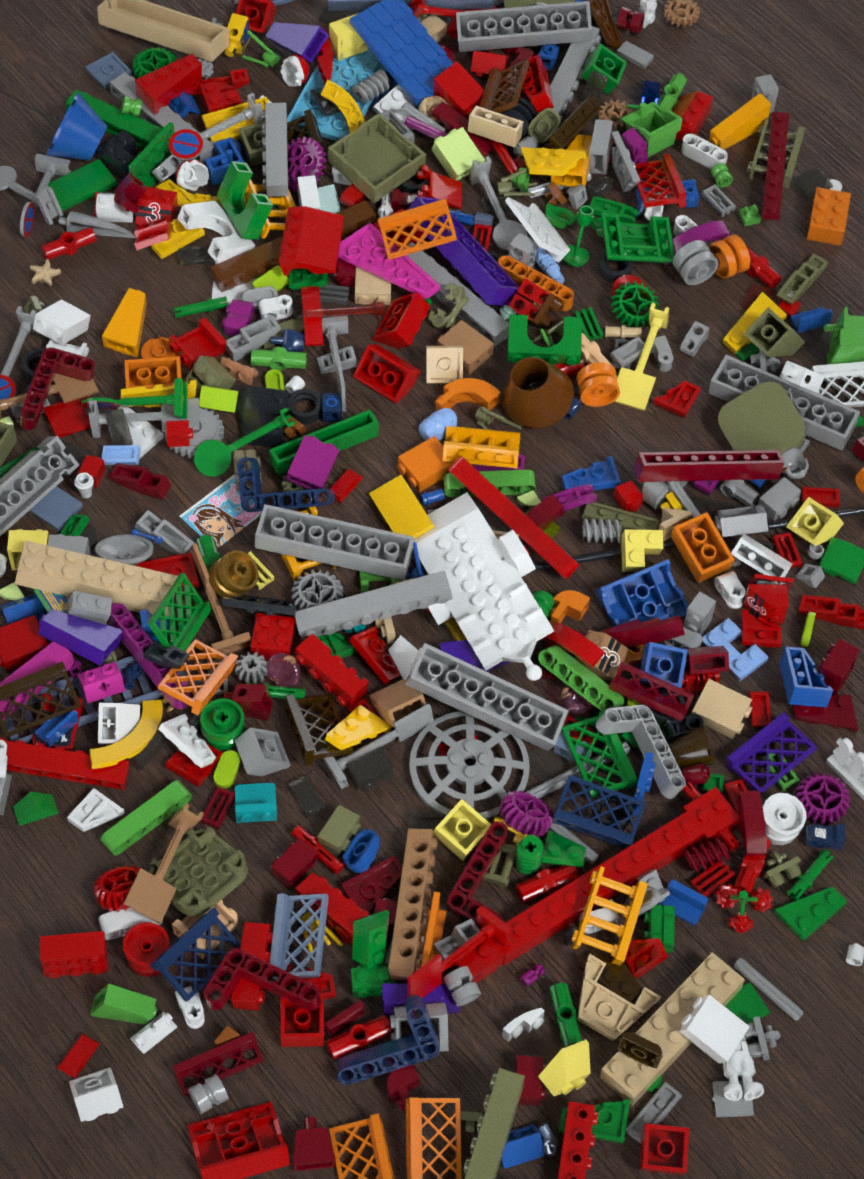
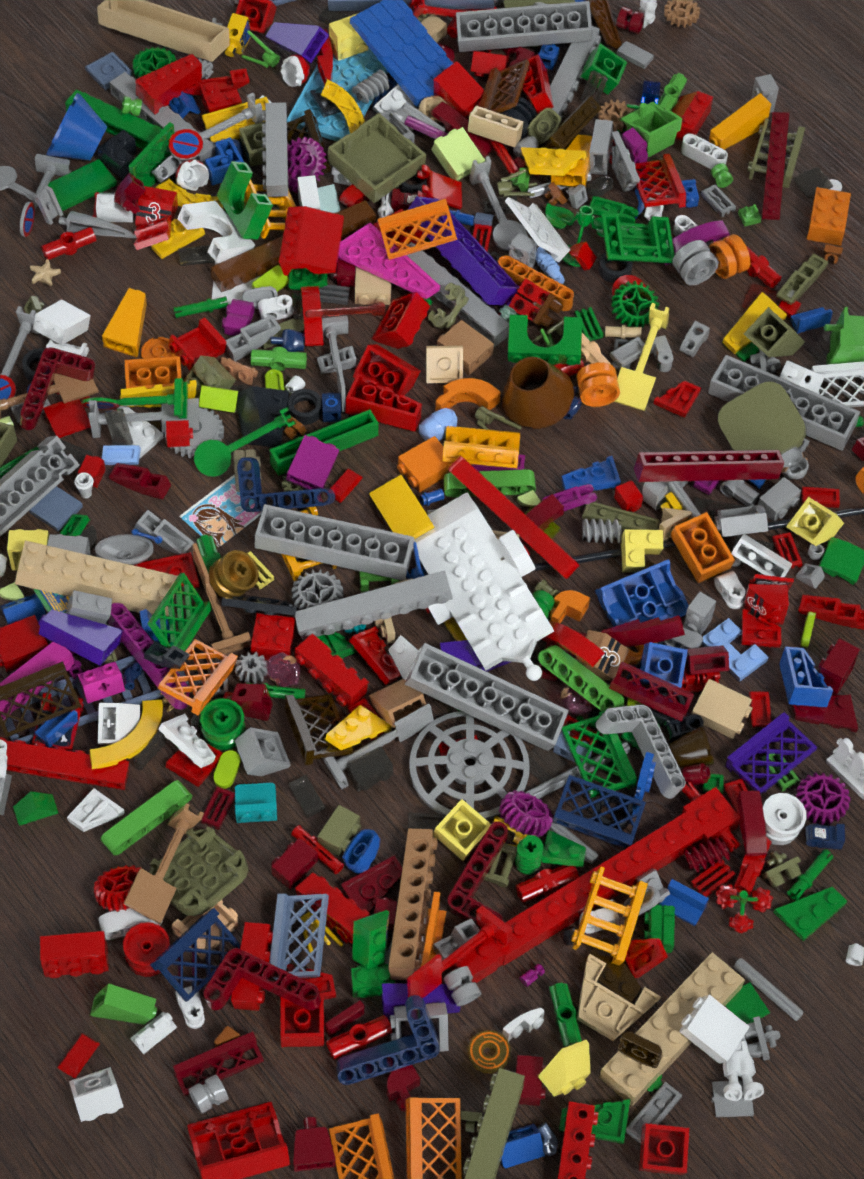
none -> red wedge [345,373,422,432]
none -> clear yellow tile [468,1030,511,1073]
none -> olive bush [534,579,559,598]
none -> red tile [568,241,597,271]
none -> dark orange tile [823,244,843,264]

